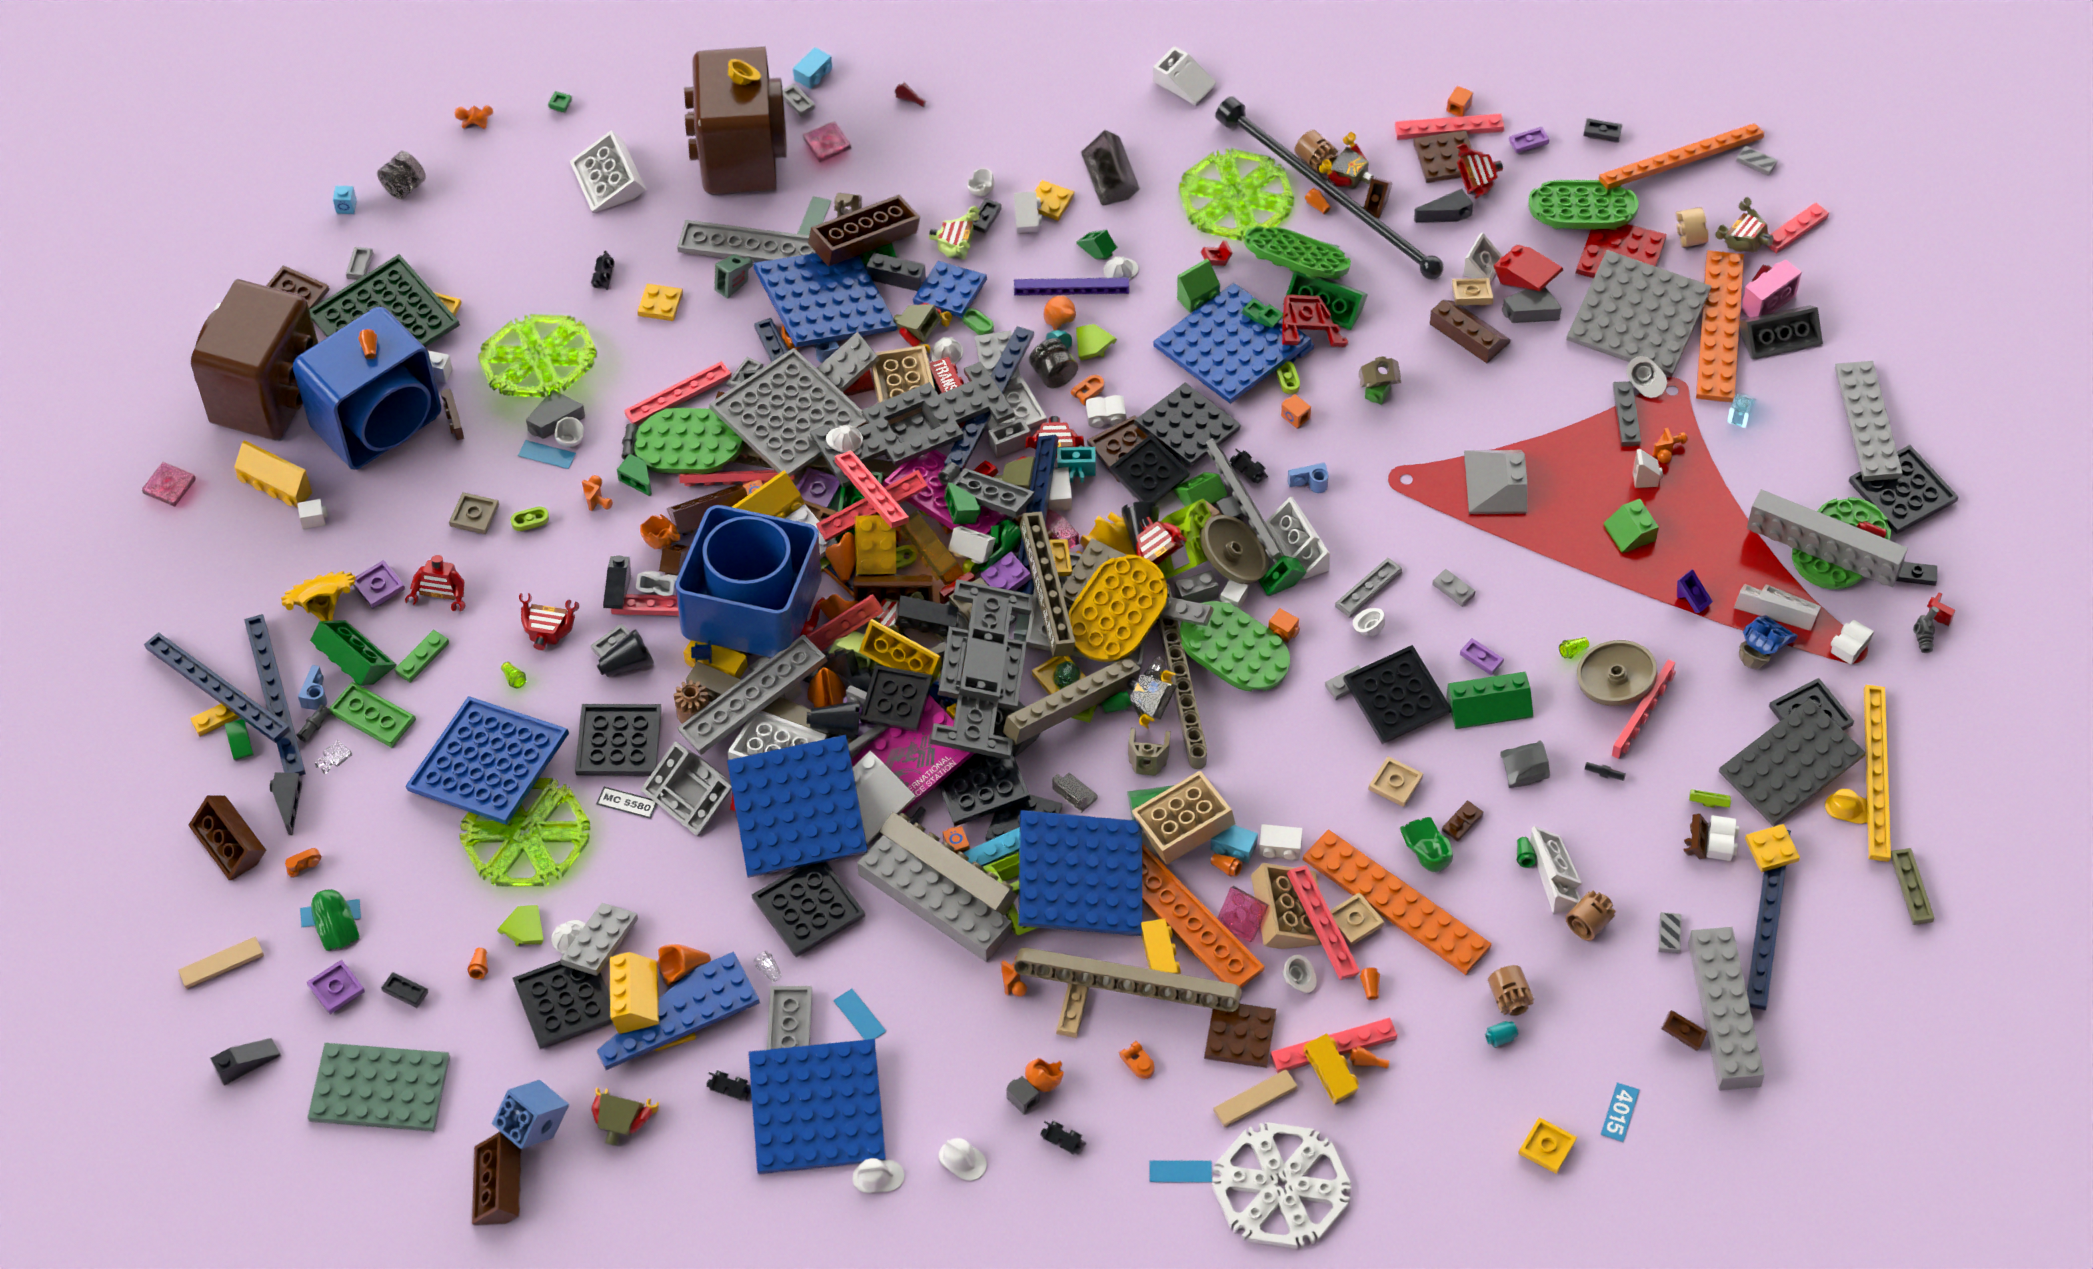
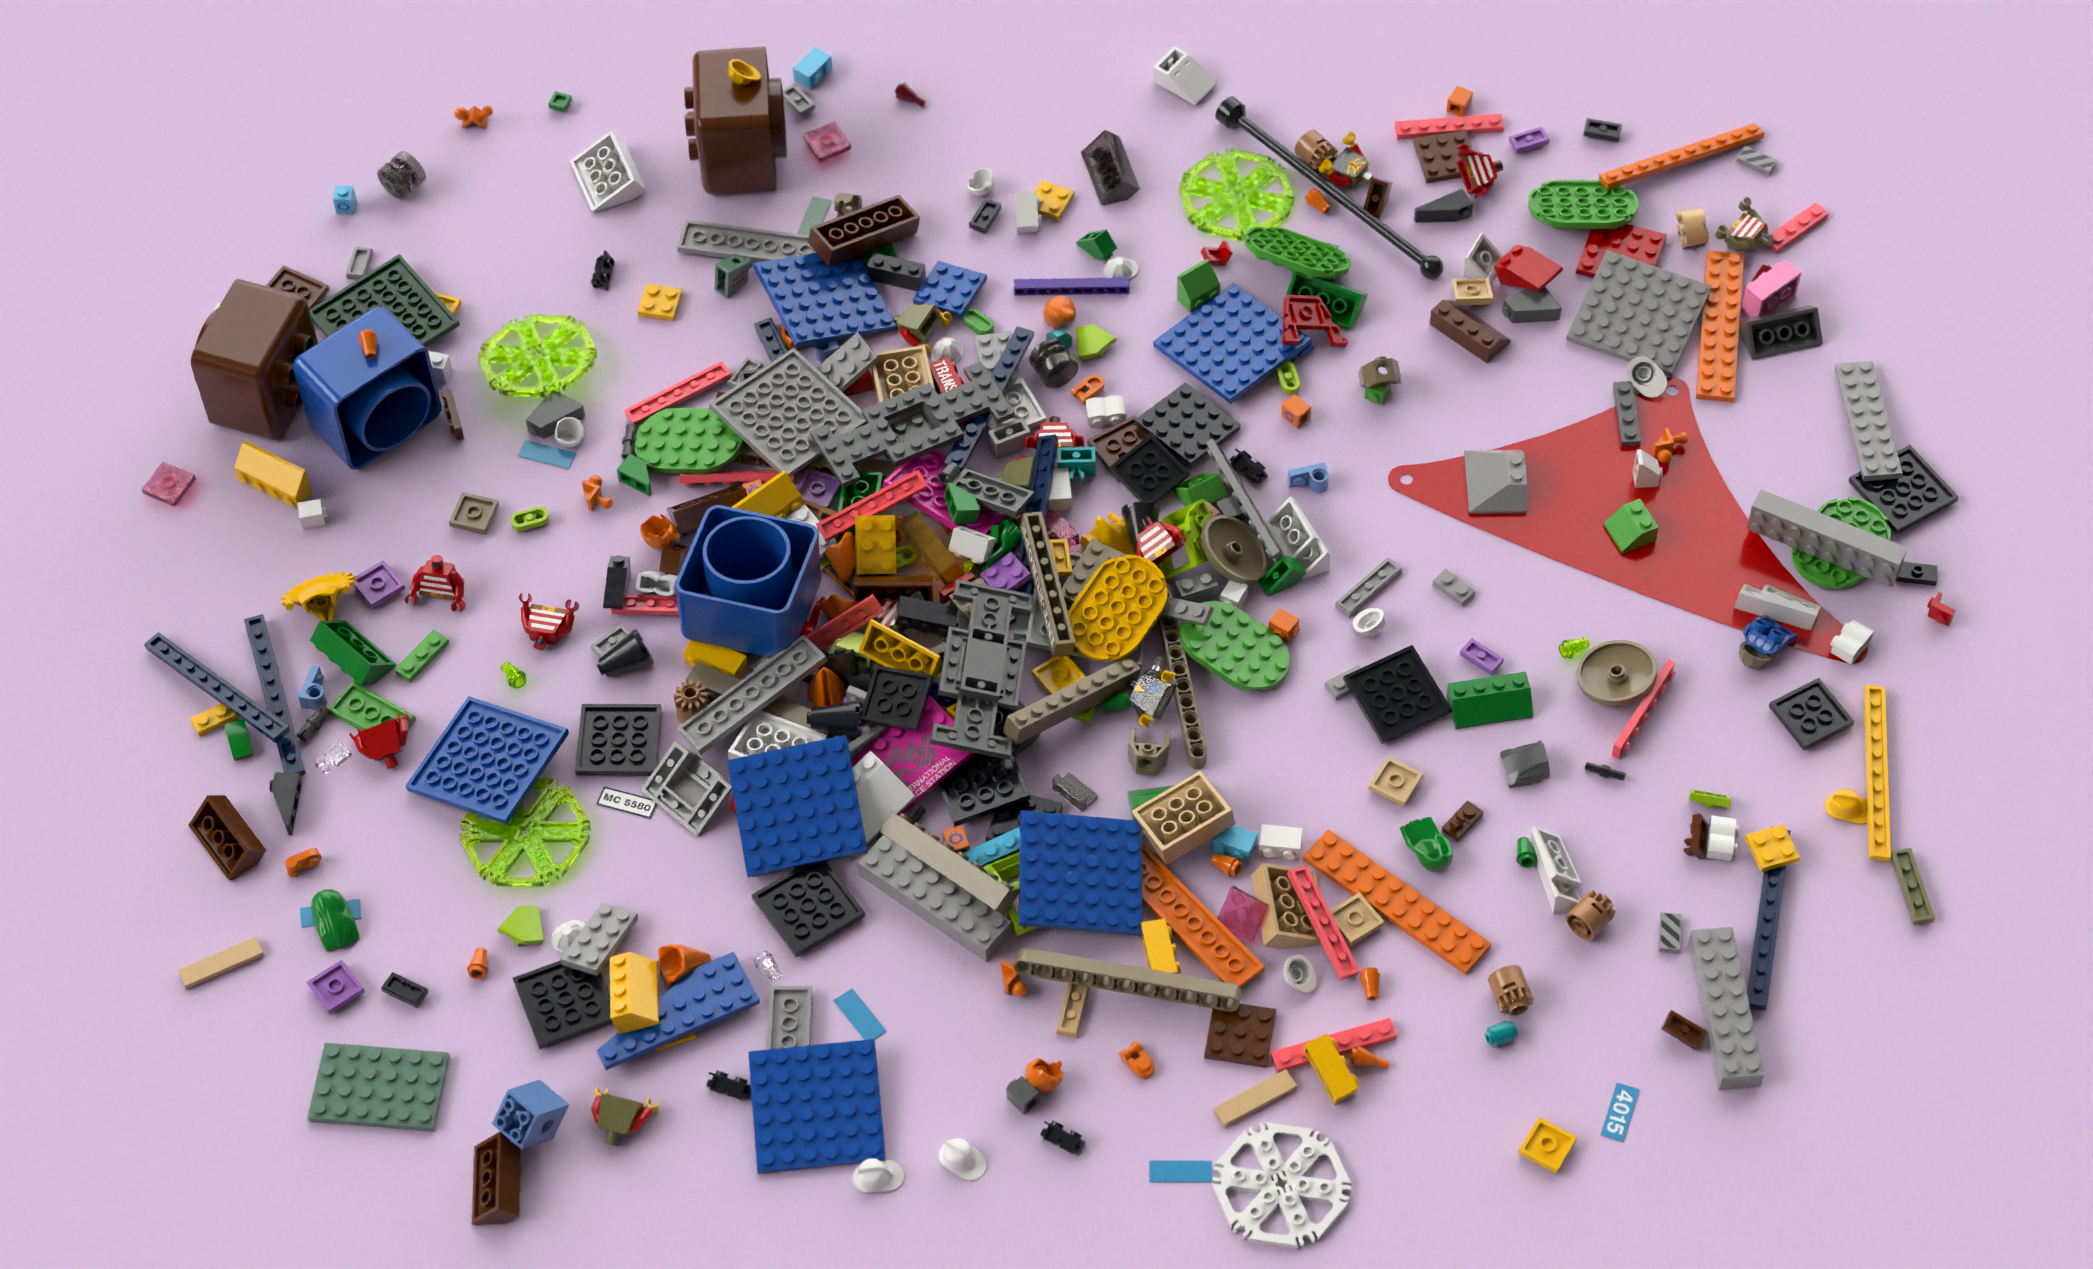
black slope [210,1038,281,1085] -> none
clear blue brick [691,640,712,664] -> none
white piece [826,424,863,453] -> none
coral plate [835,451,909,528] -> none
torso [929,206,980,260] -> none
red plate [973,460,999,477] -> none
clear green head [1053,661,1081,690] -> none
green slope [1242,298,1283,328] -> none
dark purple slope [1677,569,1713,613] -> none
dark grey plate [1719,699,1866,827] -> none
clear light blue slope [1727,392,1757,427] -> none
red cone [1857,521,1886,538] -> none
dark grey piece [1913,606,1939,653] -> none
none -> red torso [349,711,410,769]

